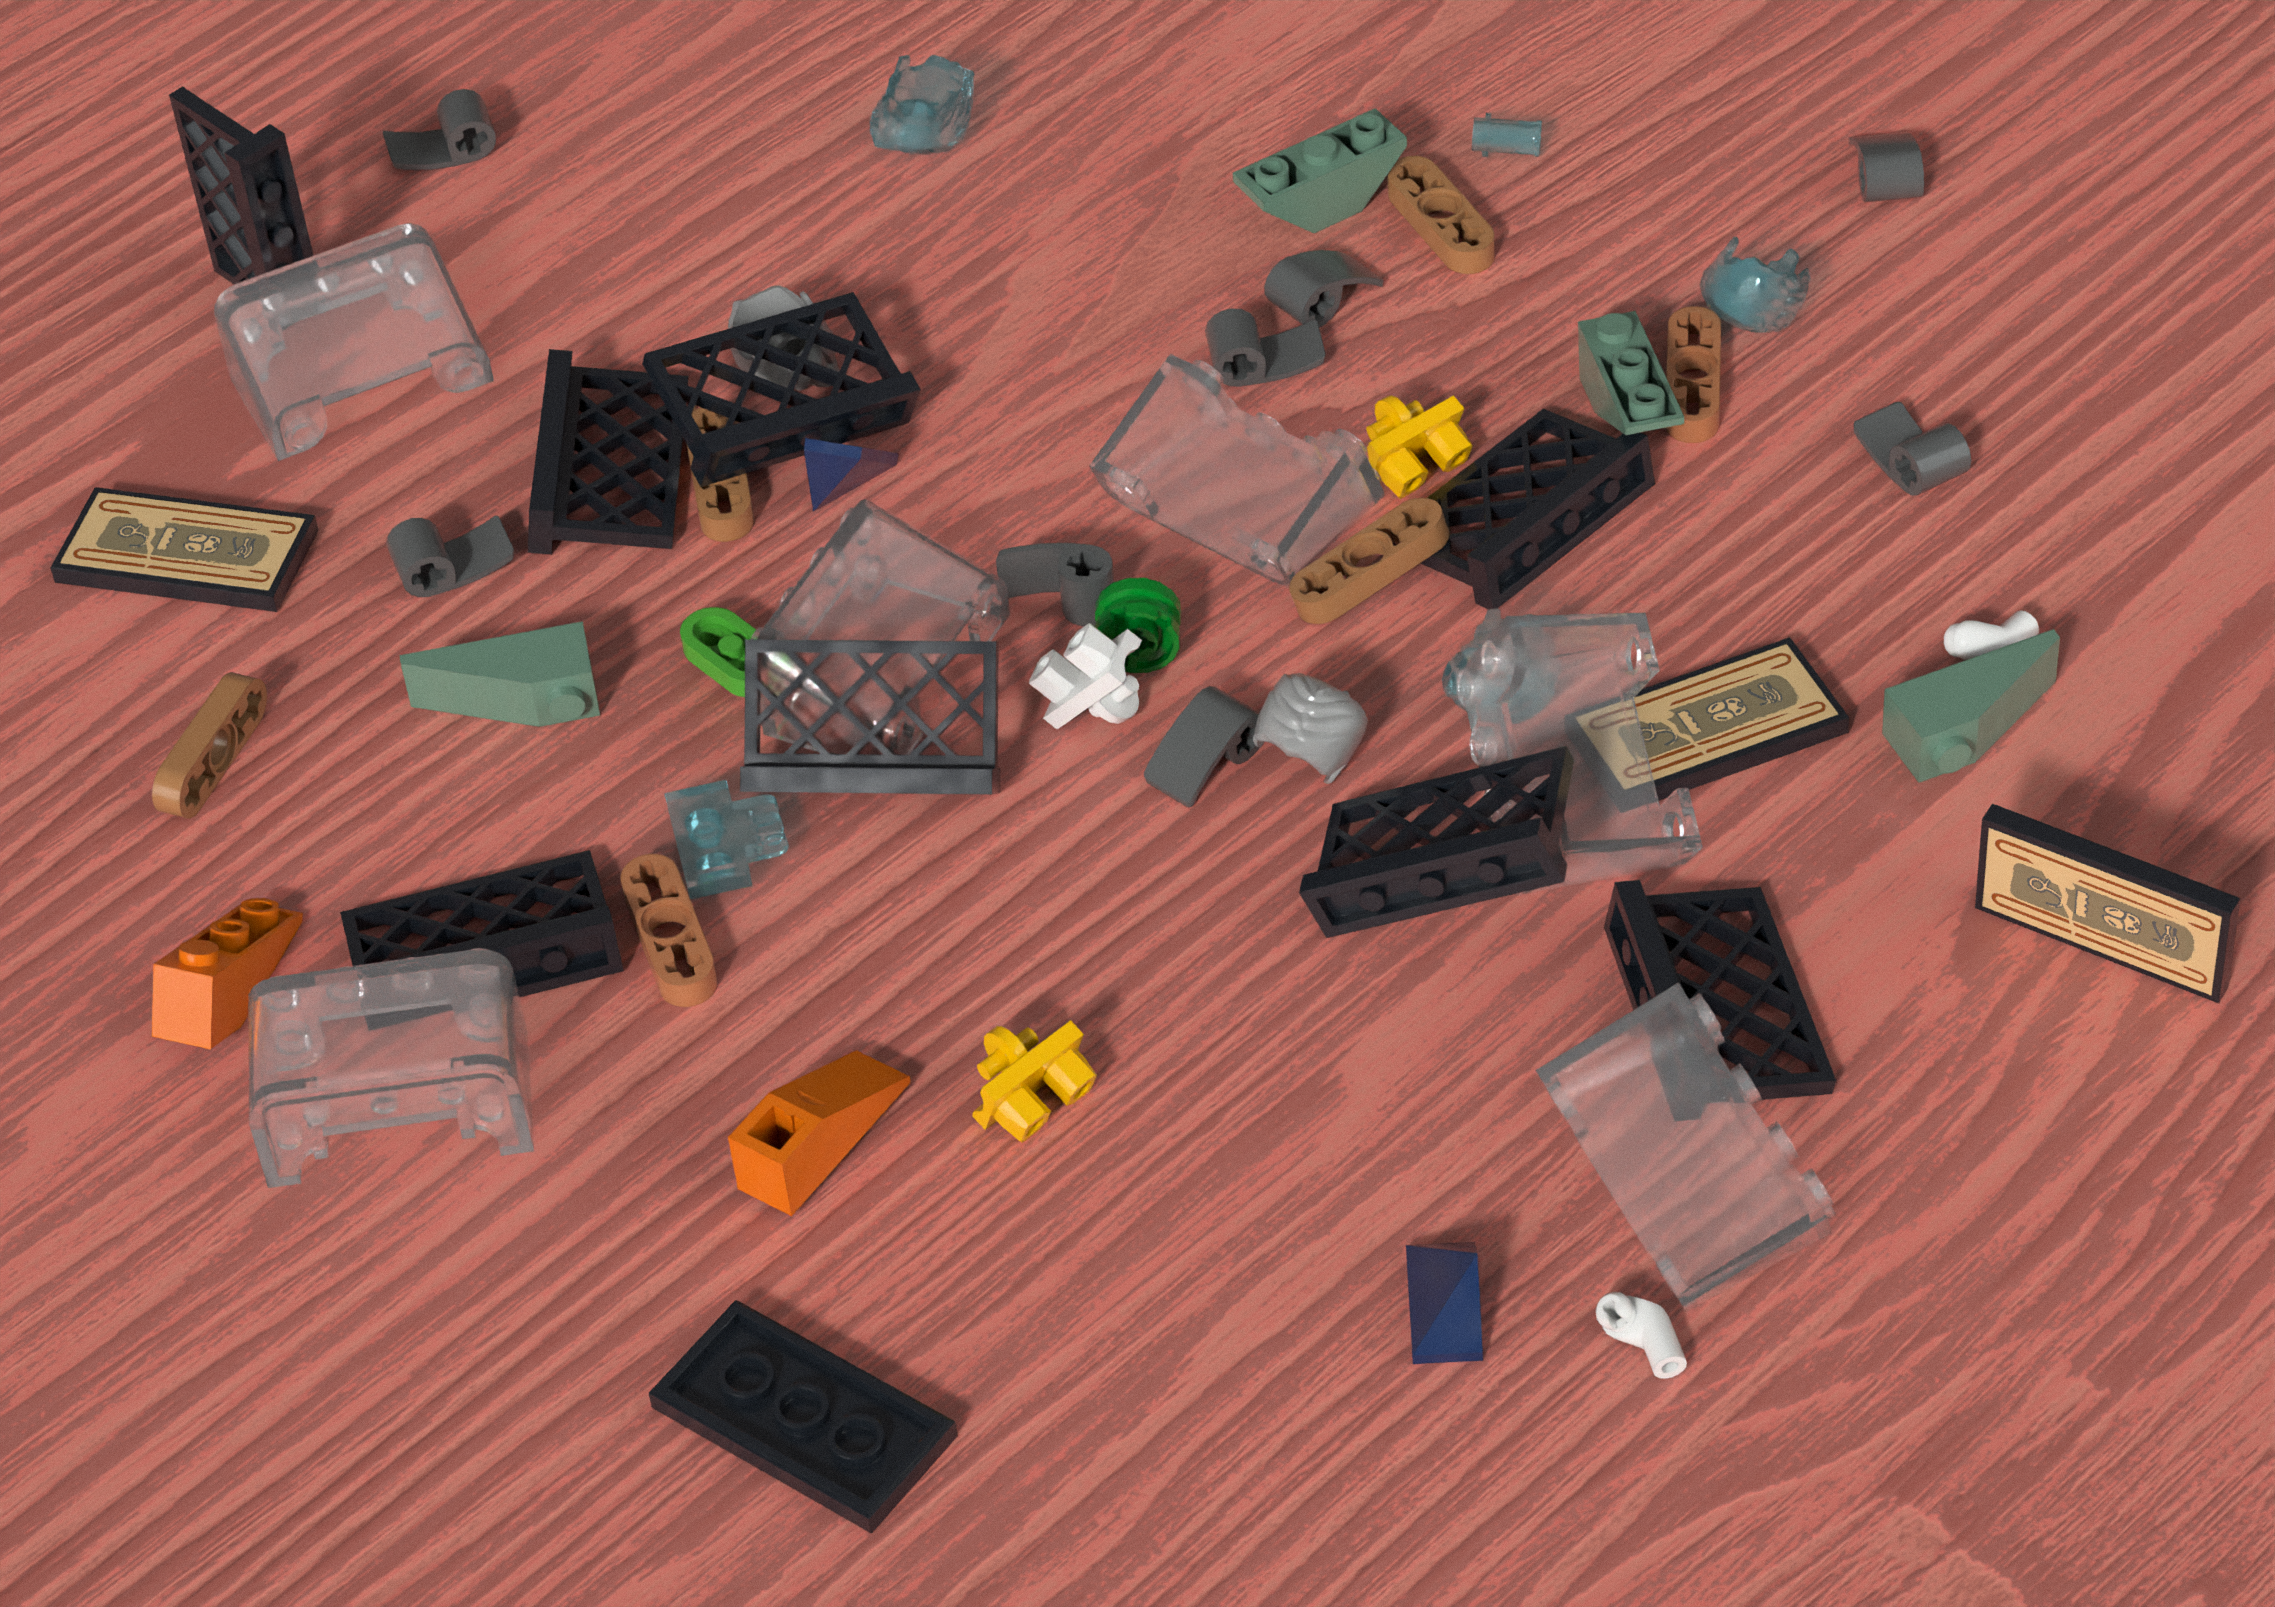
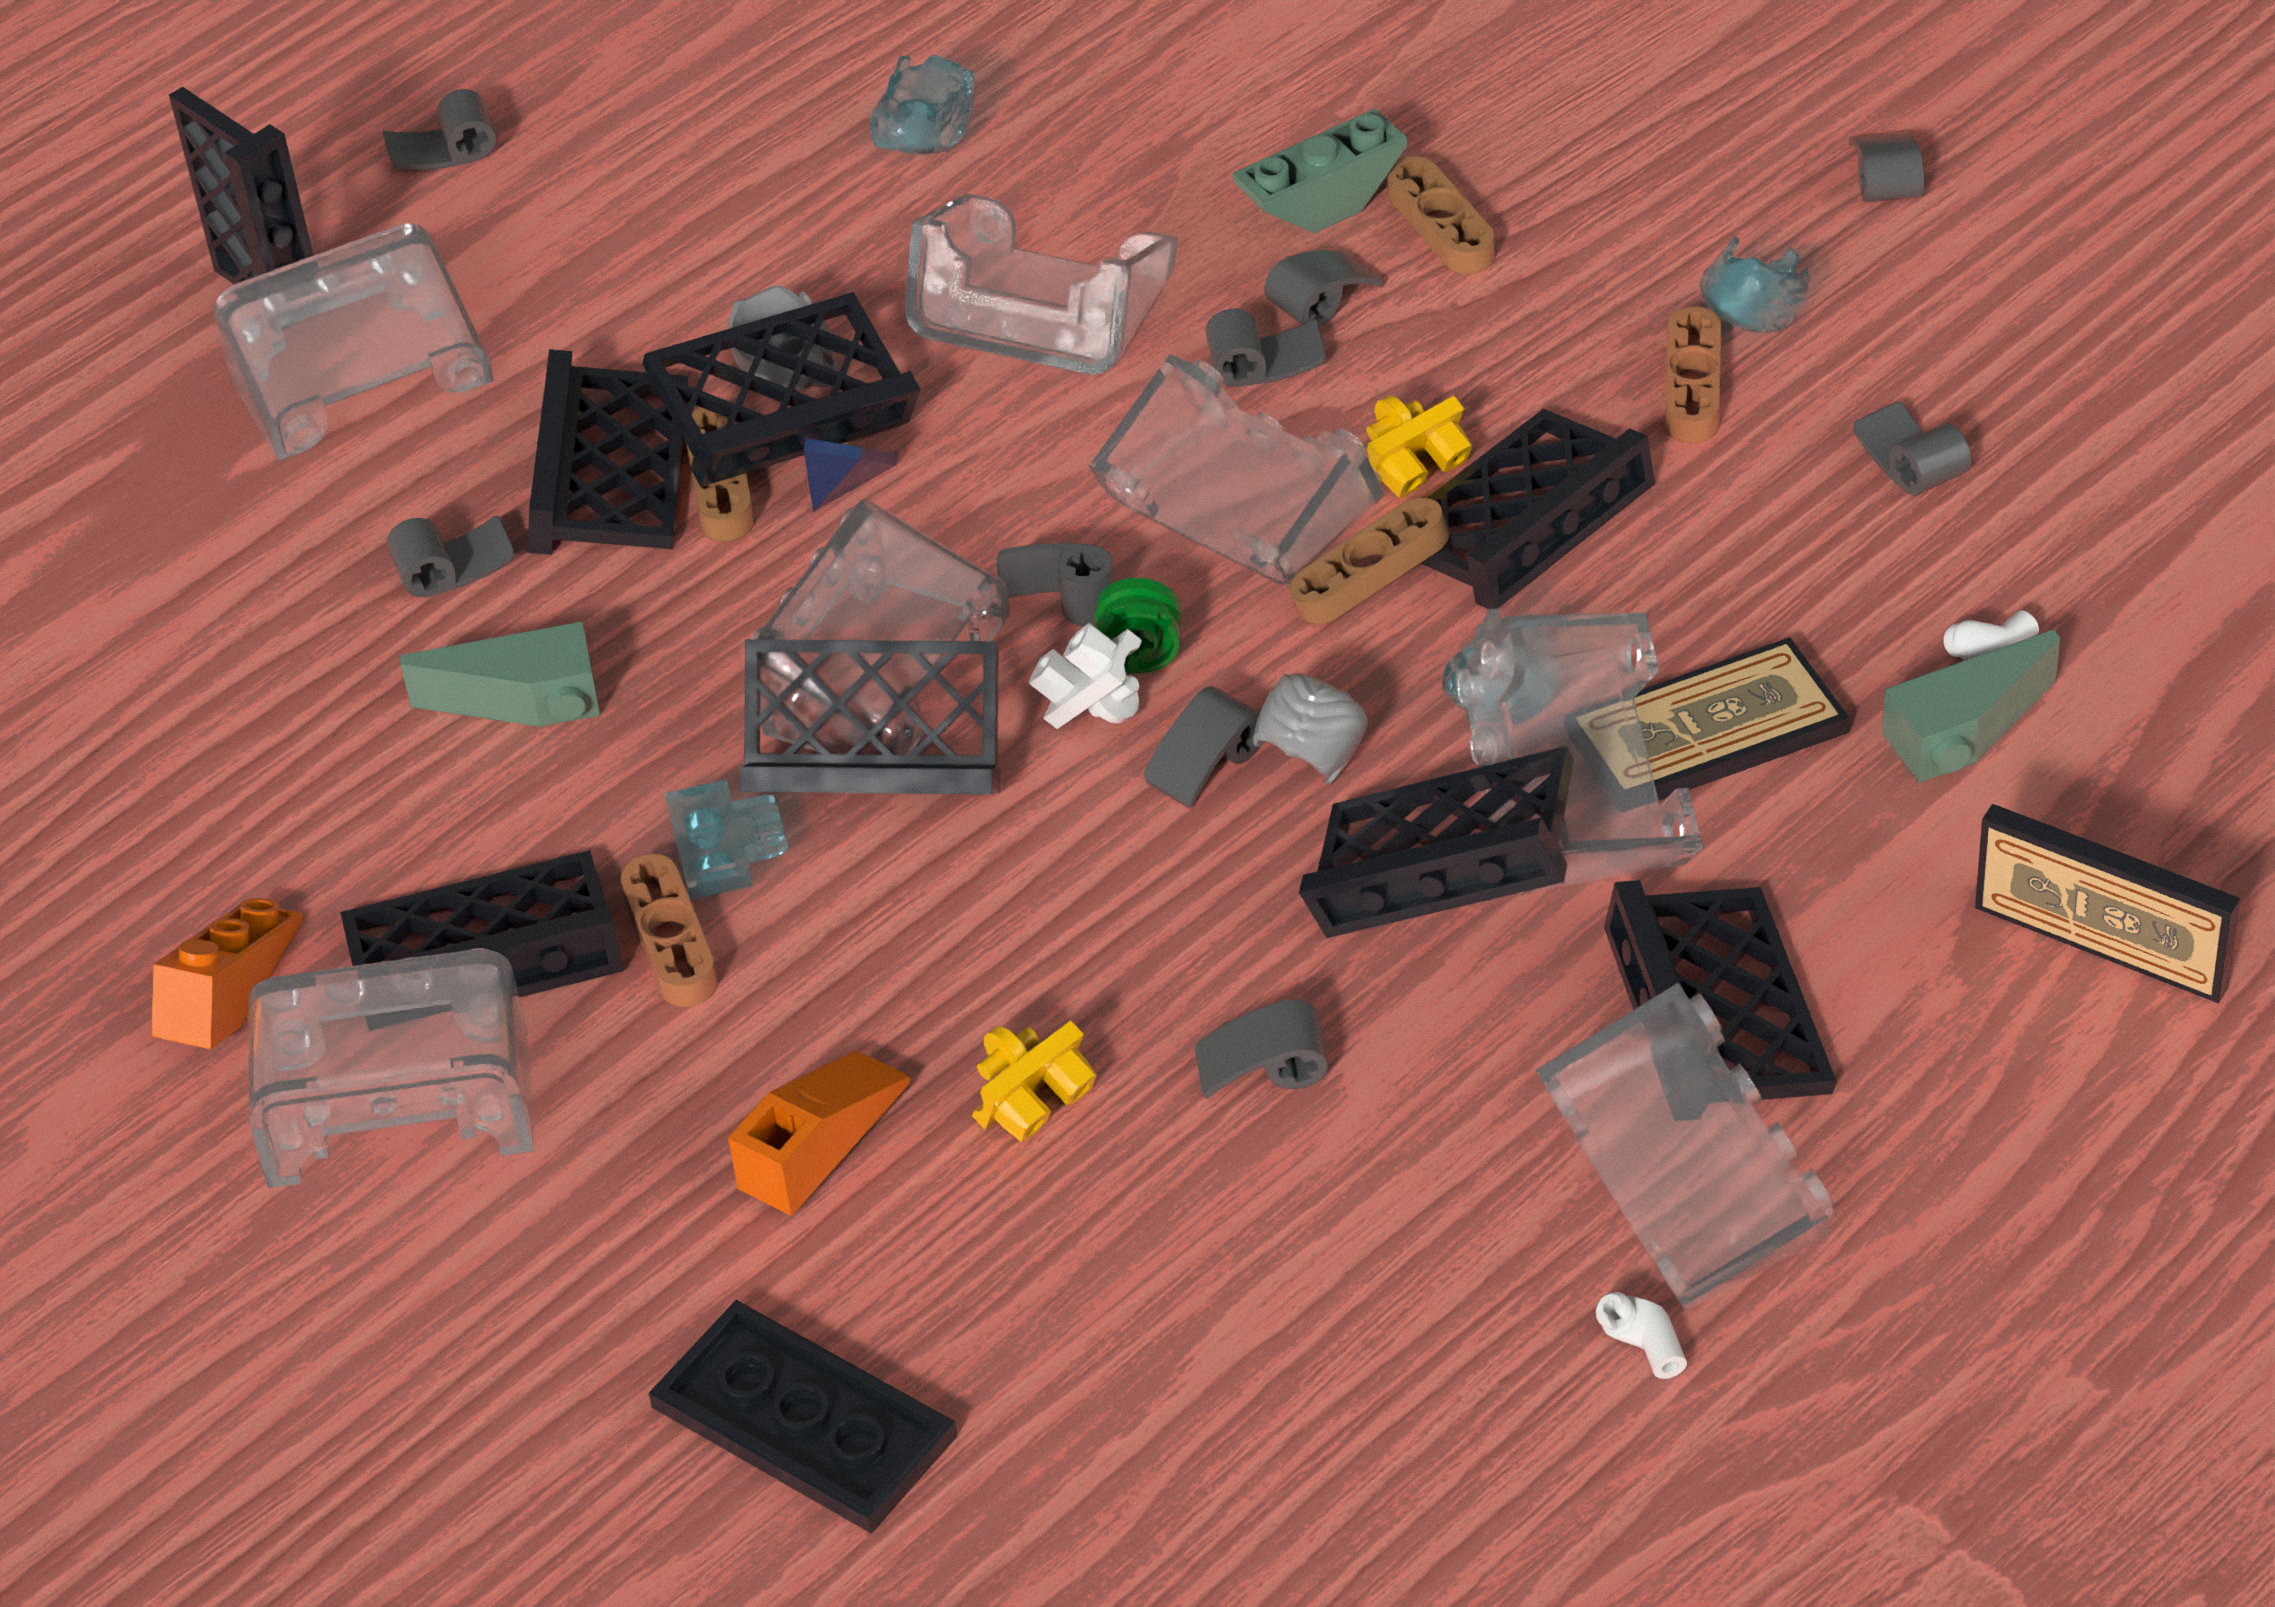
tile [50,487,319,612] -> none
medium nougat beam [152,672,267,819] -> none
bright green plate [680,607,784,697] -> none
dark blue slope [1406,1242,1483,1364] -> none
clear light blue pin [1472,112,1542,158] -> none
sand green slope [1578,311,1684,435] -> none
none -> clear windscreen [904,193,1178,375]
none -> dark grey panel [1195,999,1328,1099]

